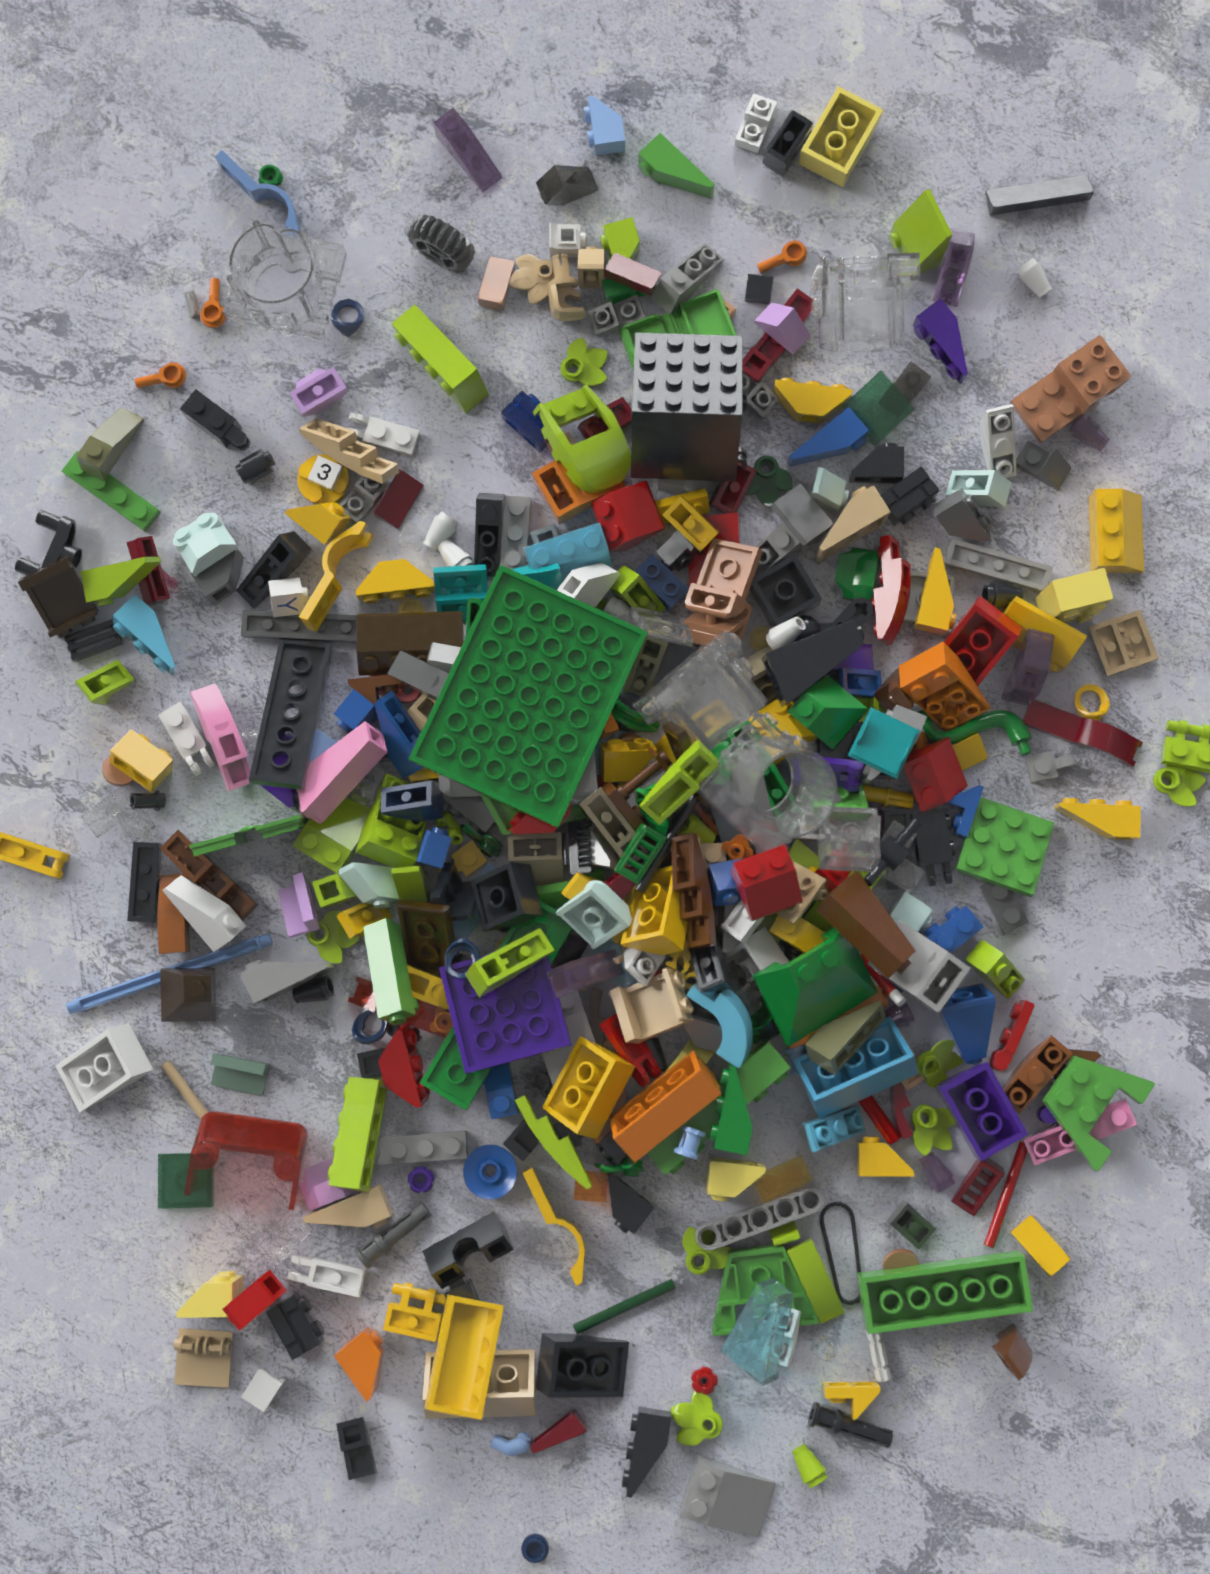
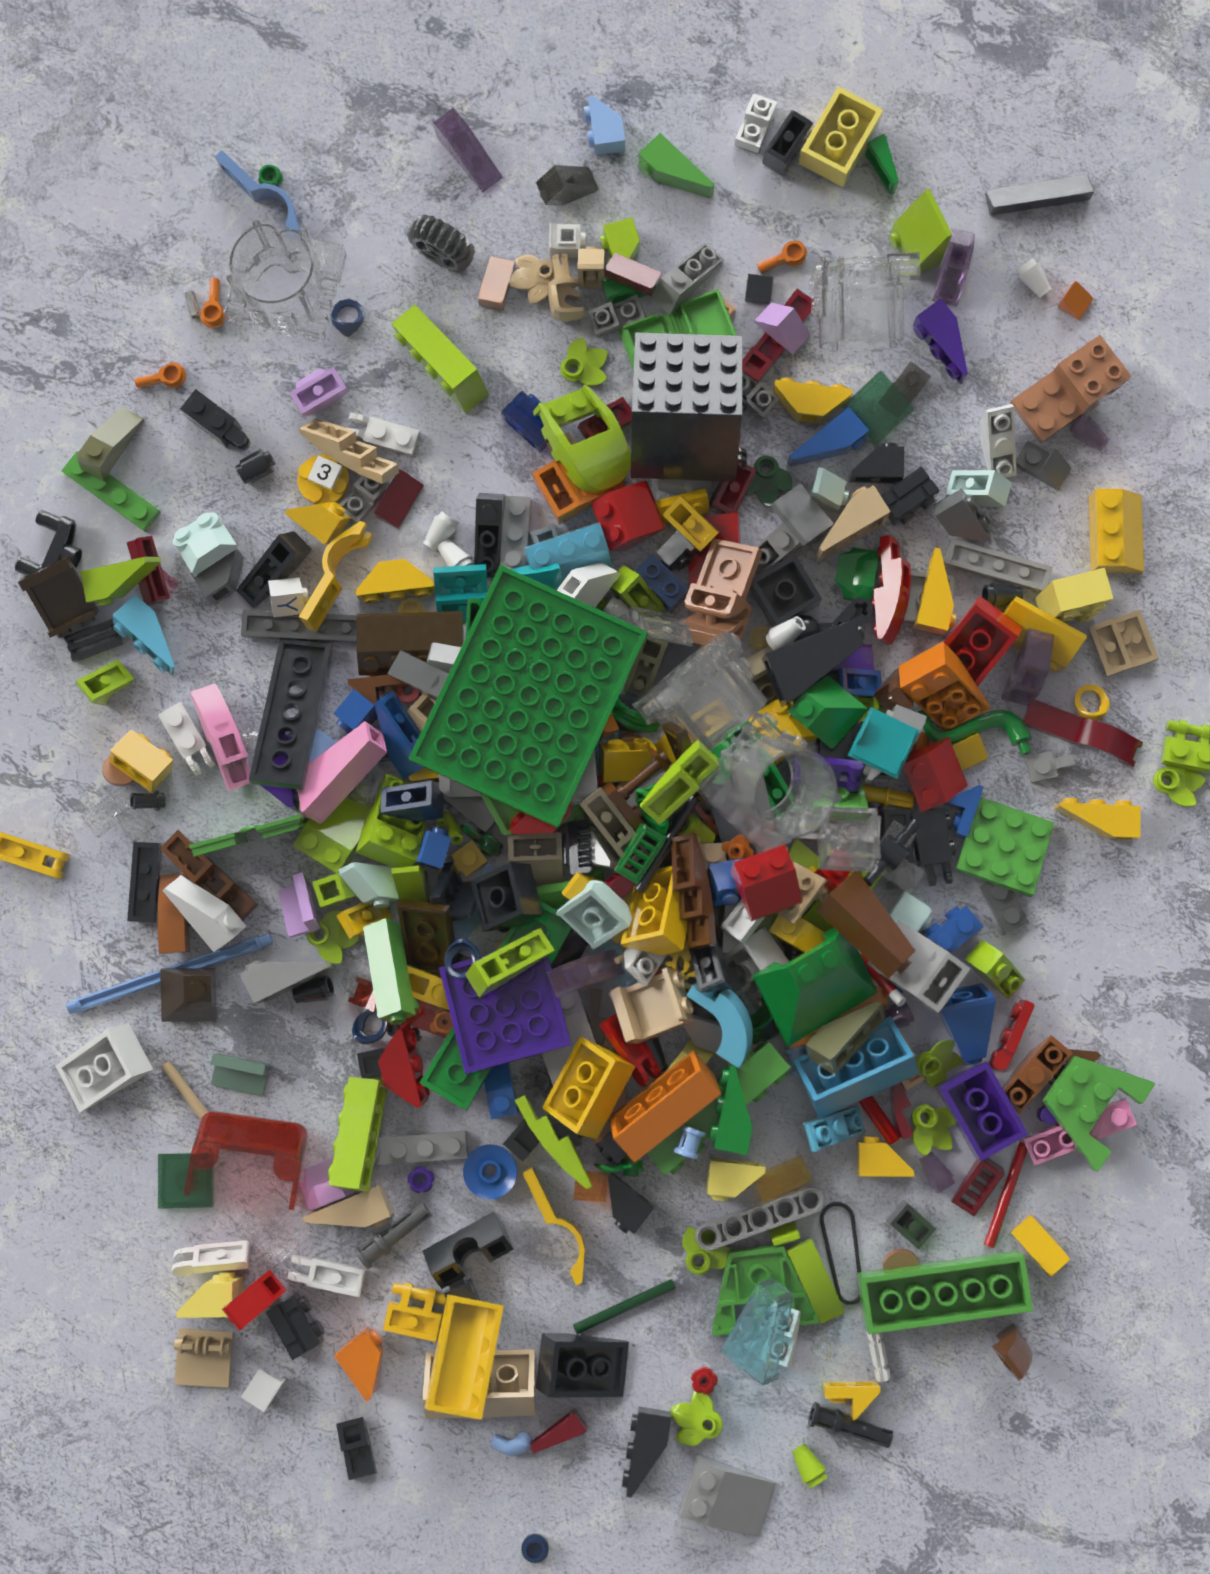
none -> white hinge [172,1240,250,1277]
none -> green slope [865,133,899,195]
none -> orange slope [1058,281,1094,320]

